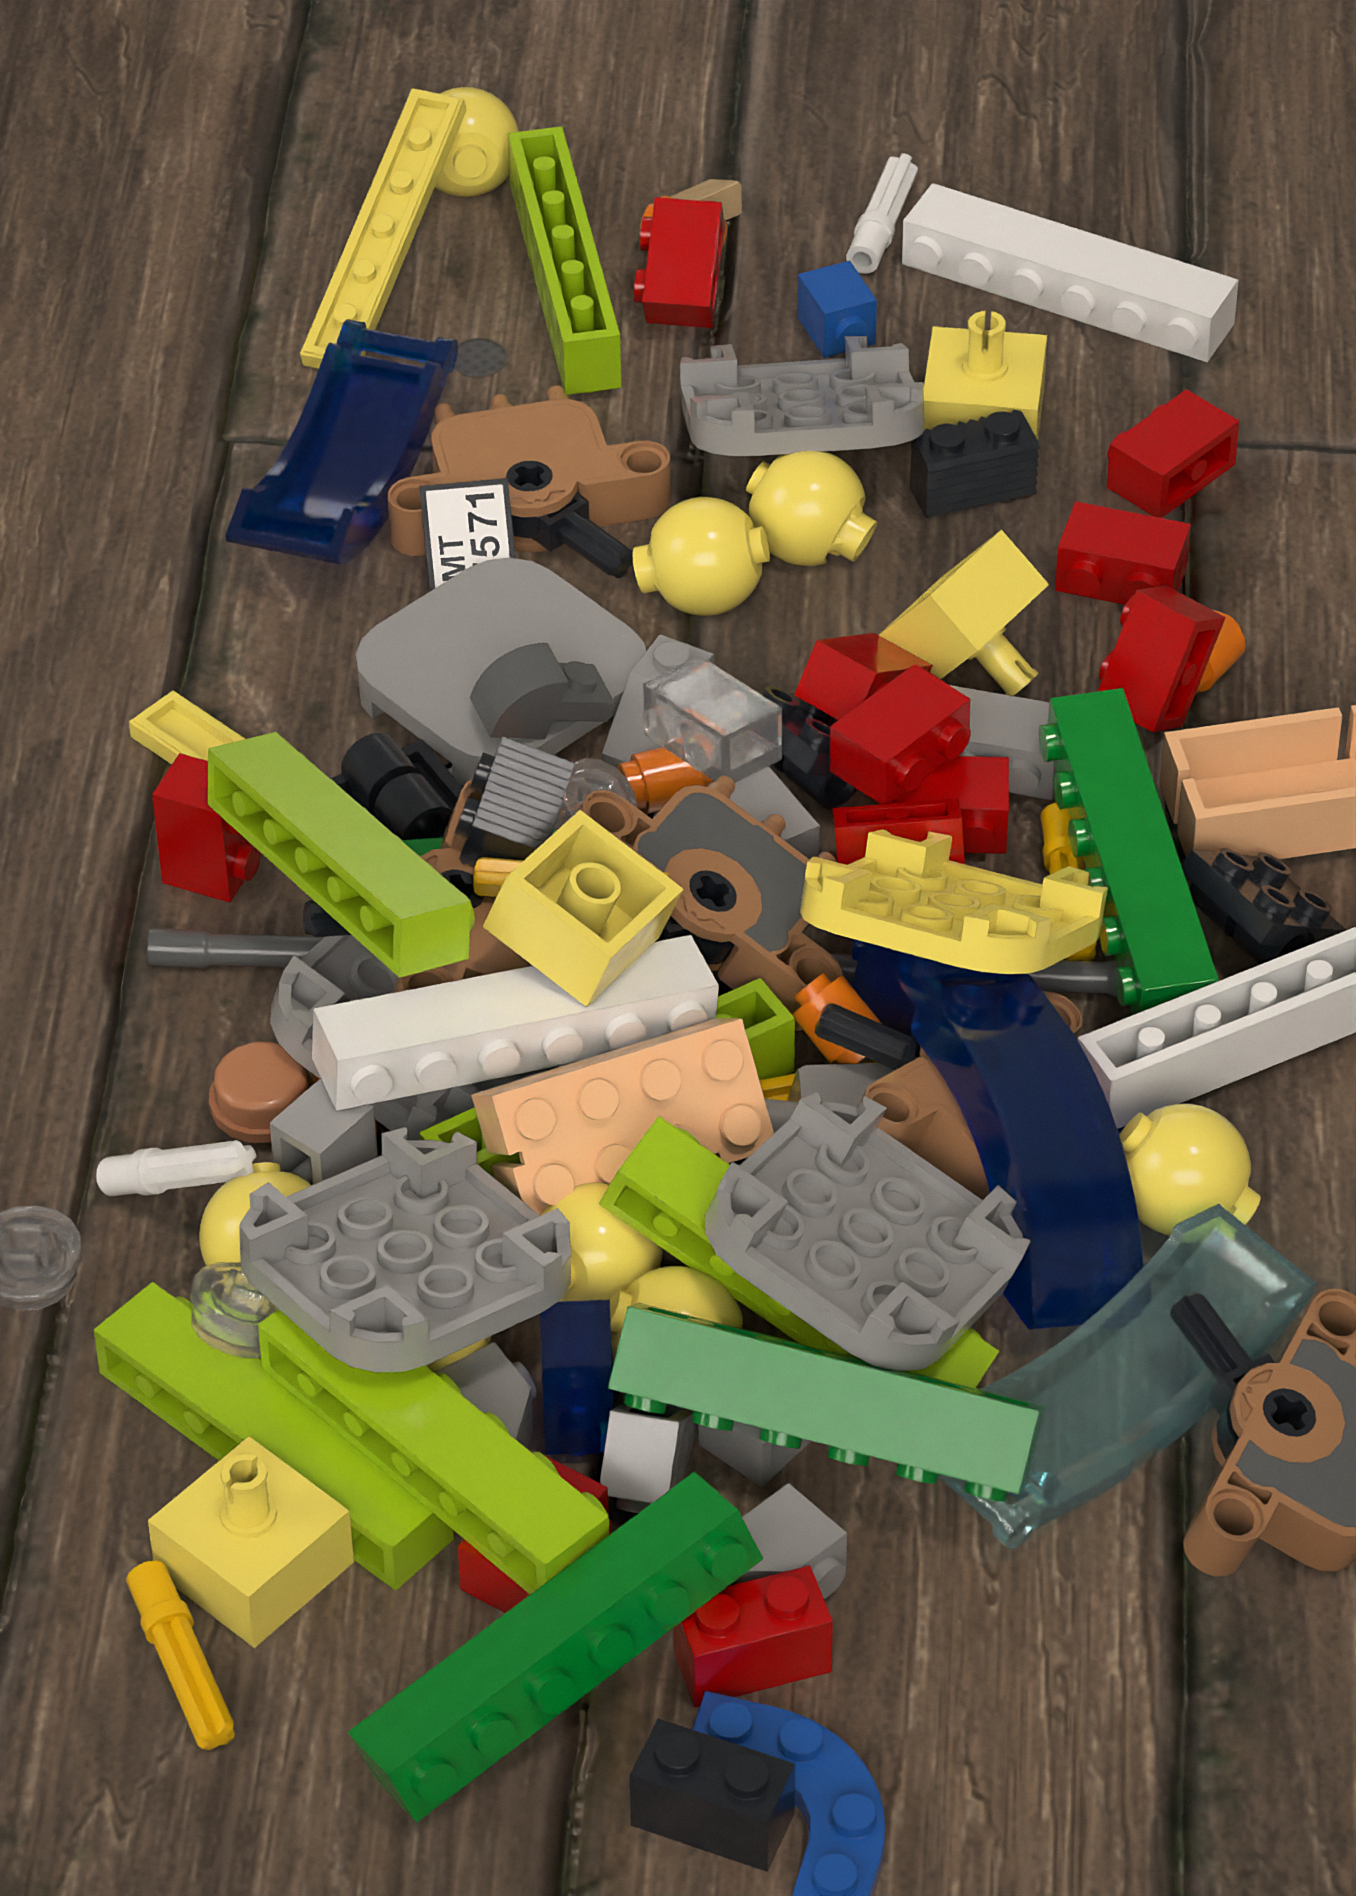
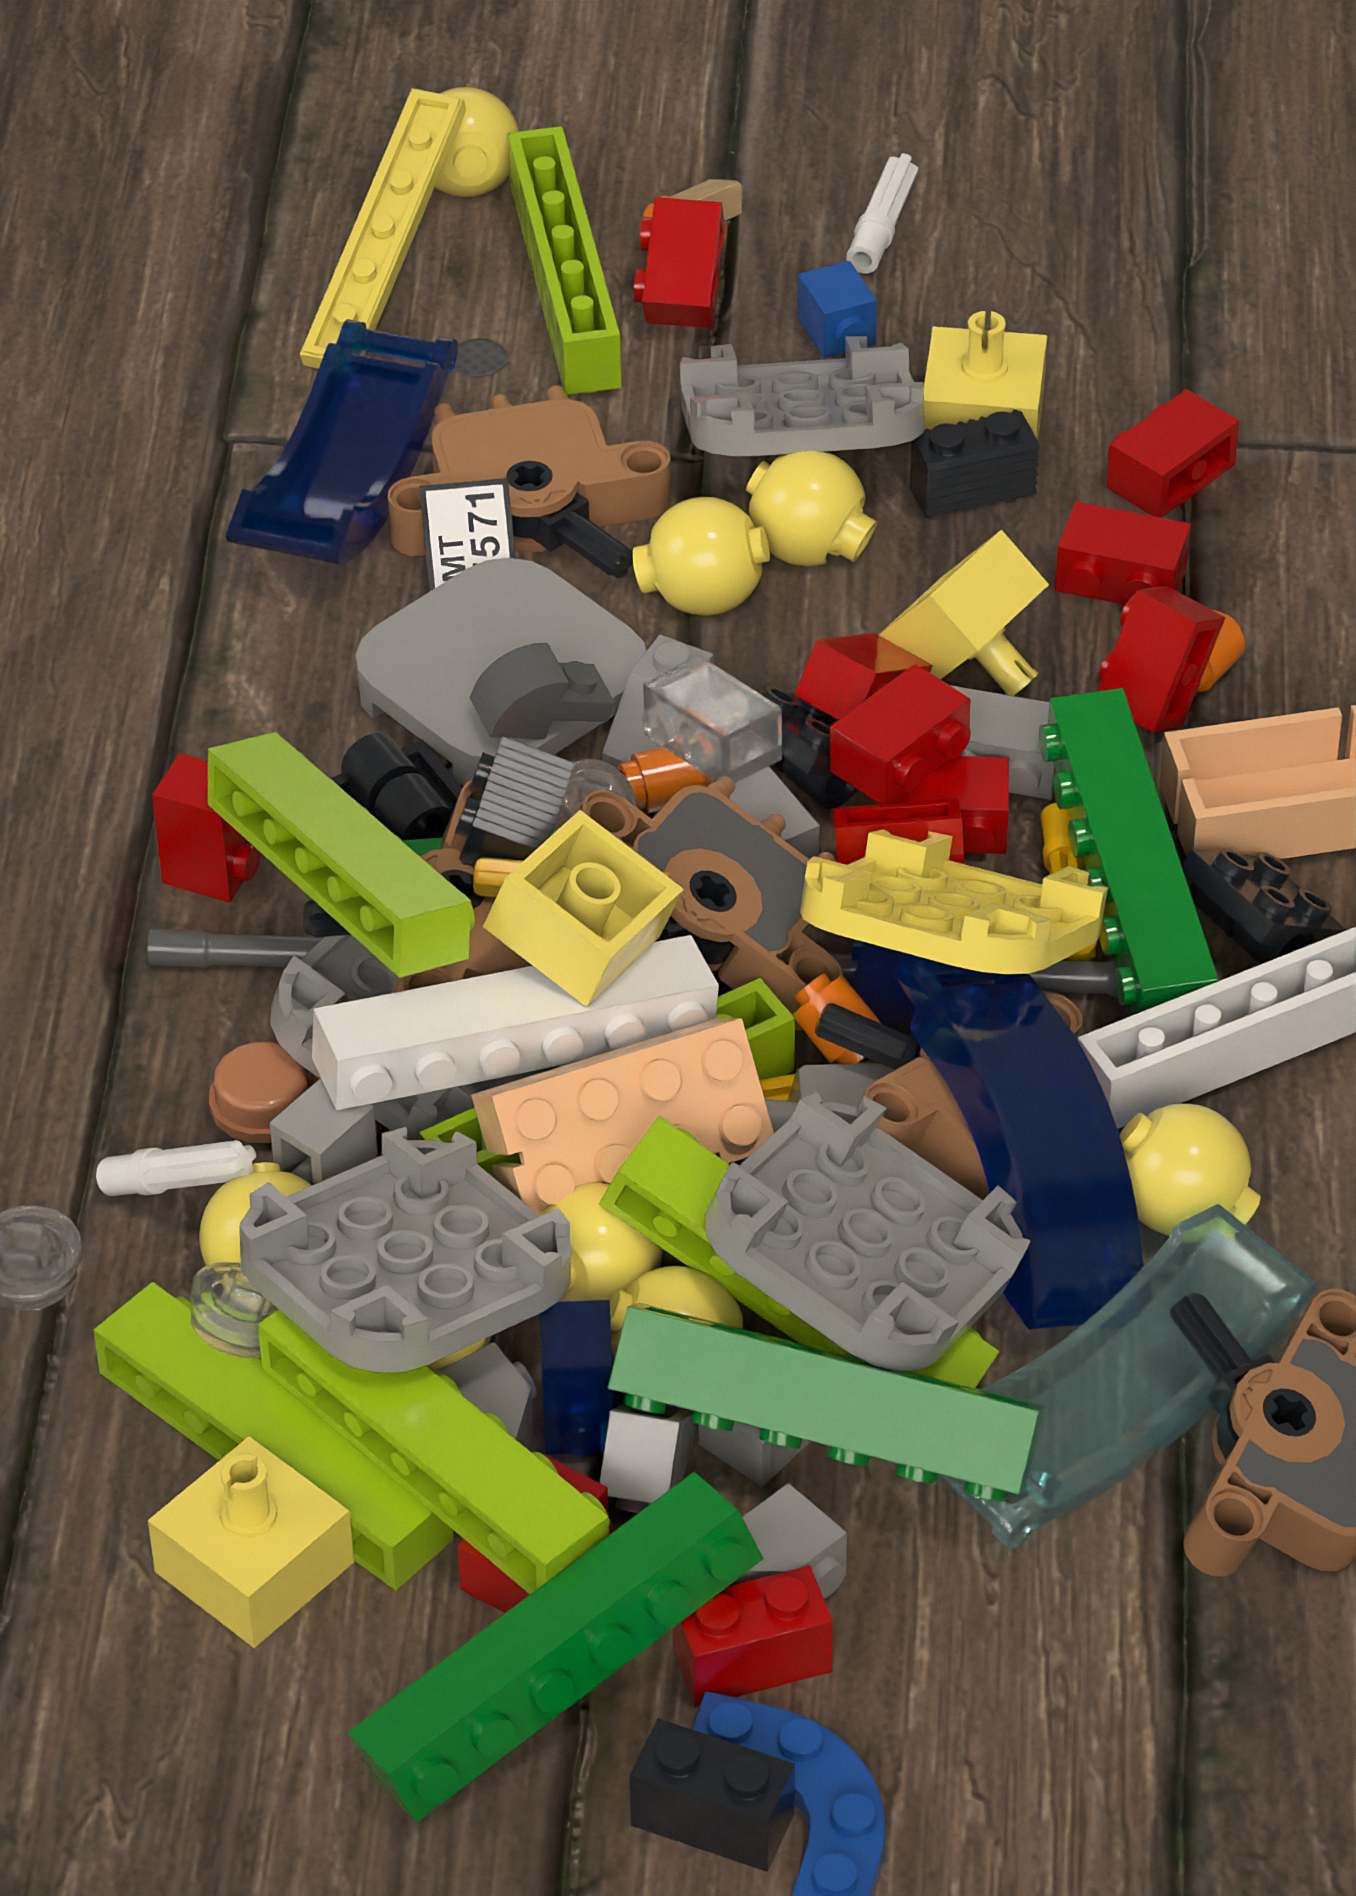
yellow axle [126,1560,235,1750] -> none
light yellow tile [129,690,245,765] -> none
white brick [902,183,1238,362] -> none

